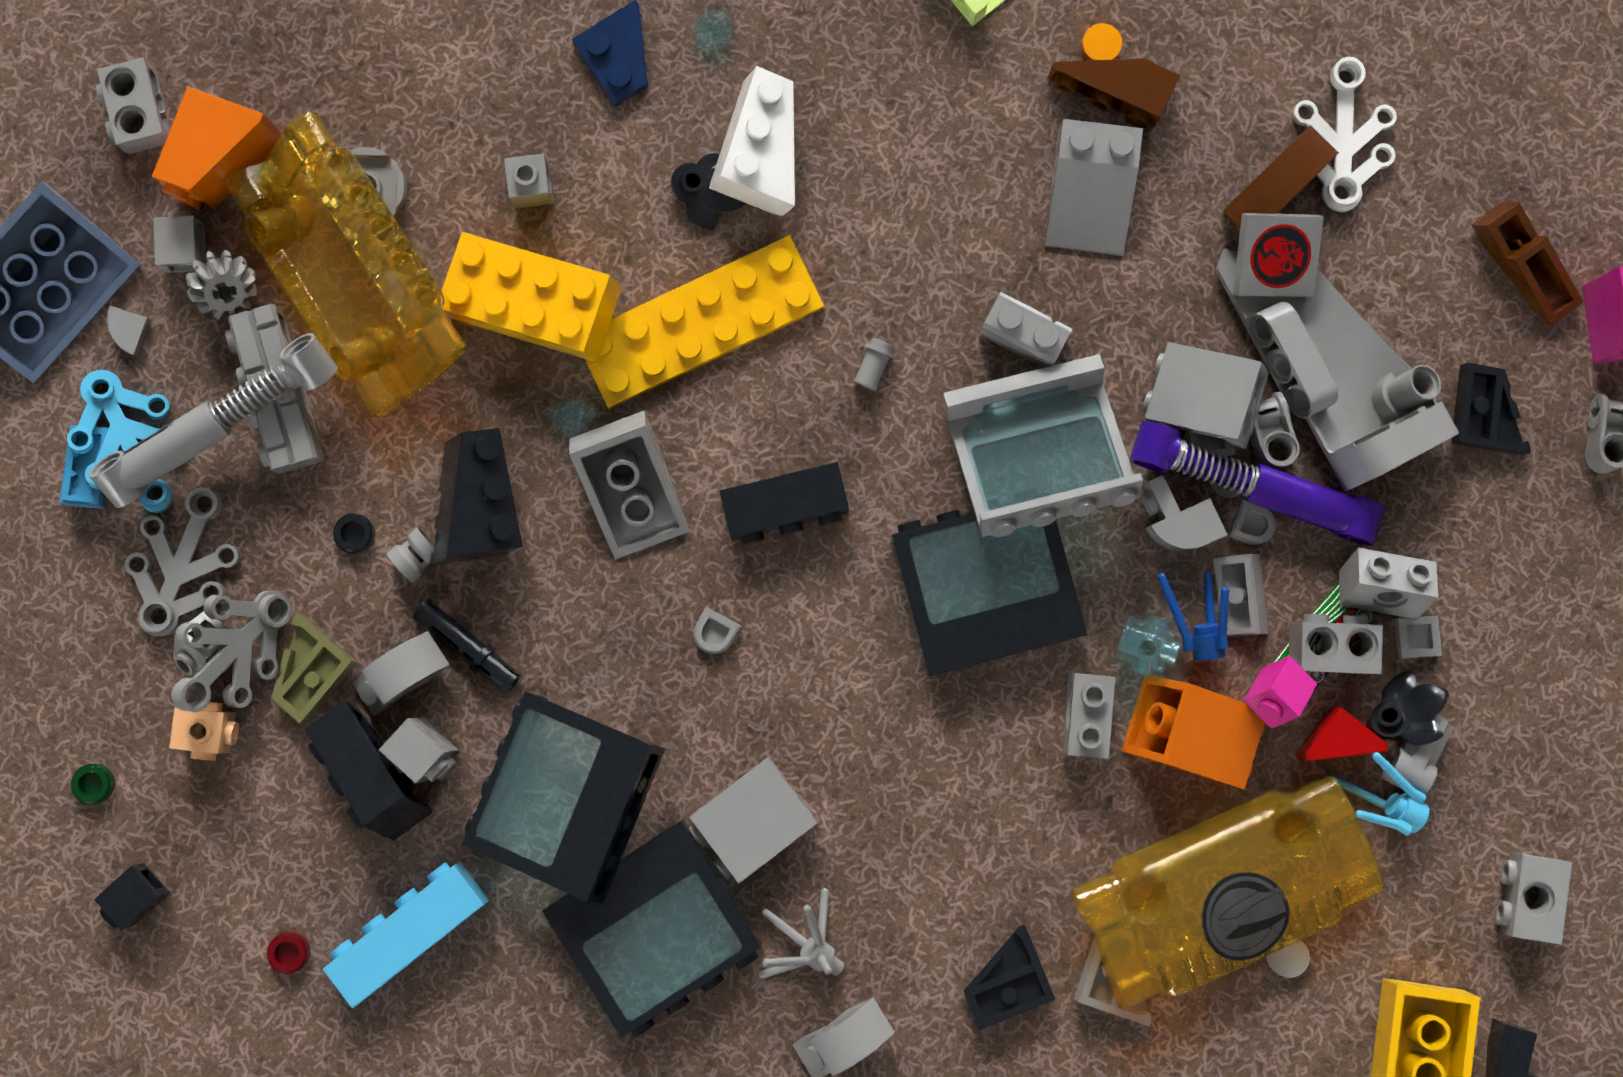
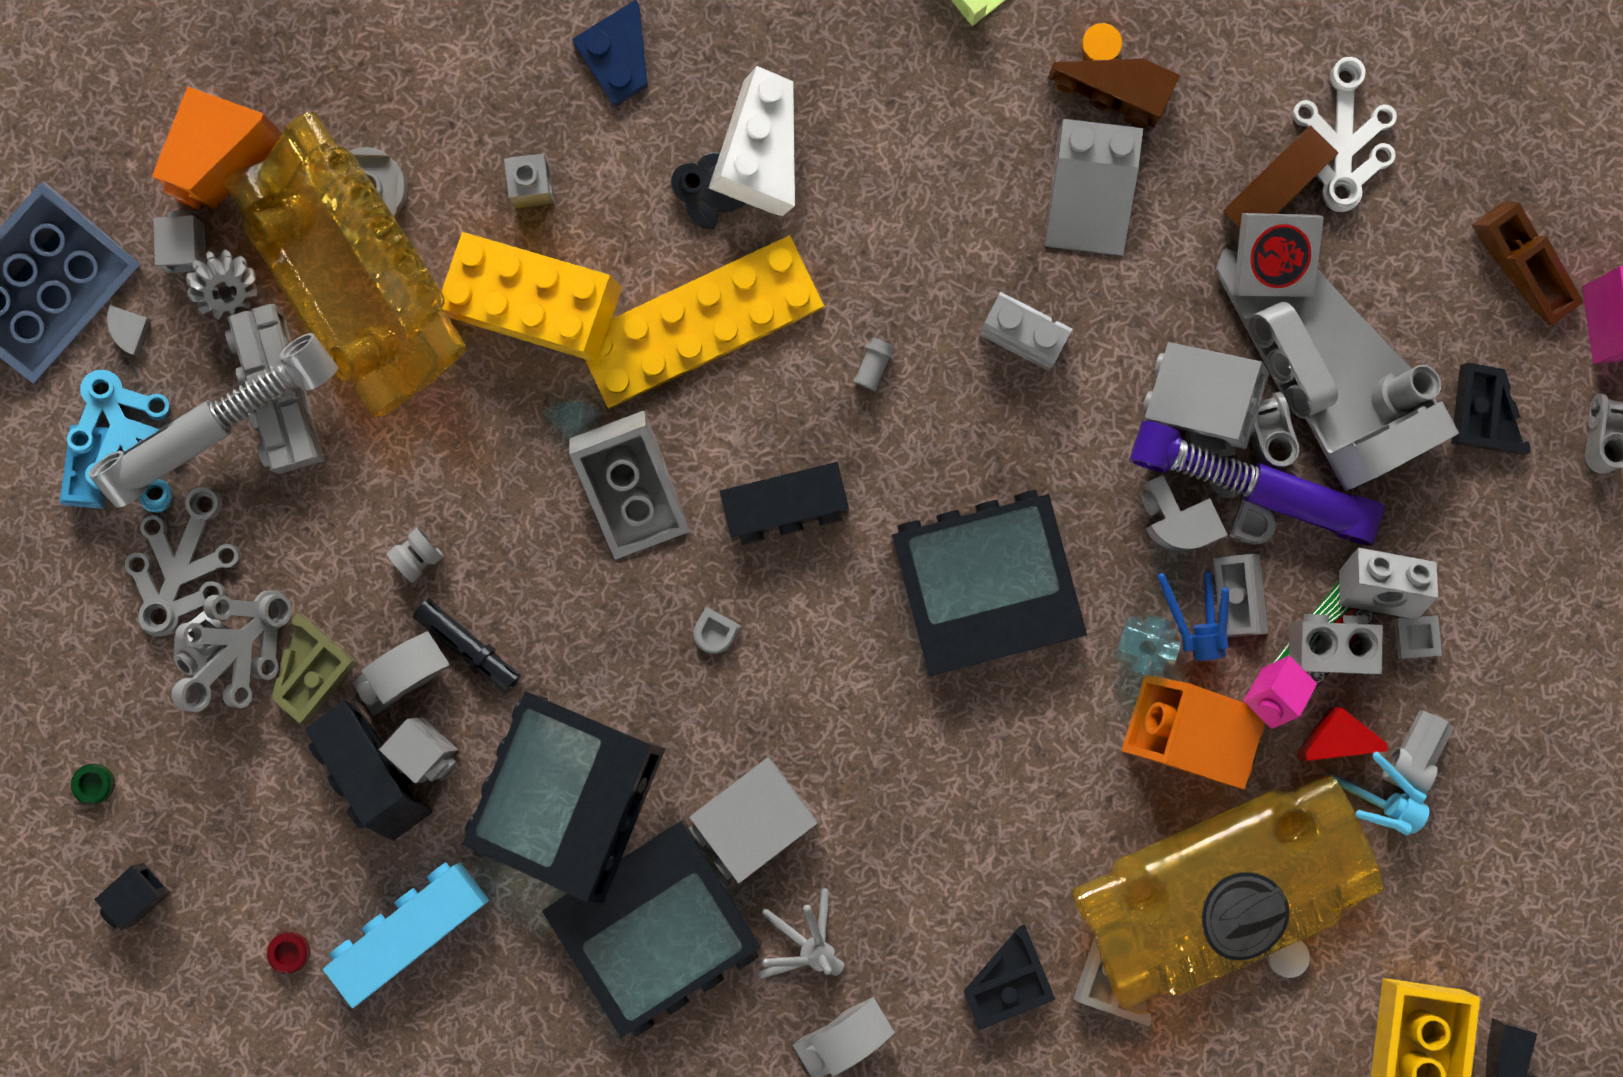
light grey brick [96,57,171,155] -> none
light nougat brick [169,702,239,761] -> none
black tile [333,513,375,554] -> none
black wedge [430,428,523,566] -> none
clear light blue tile [694,10,733,51] -> none
panel [943,354,1143,537] -> none
light grey brick [1062,673,1116,759] -> none
black plate [1370,671,1450,745] -> none
light grey brick [1495,851,1572,945] -> none

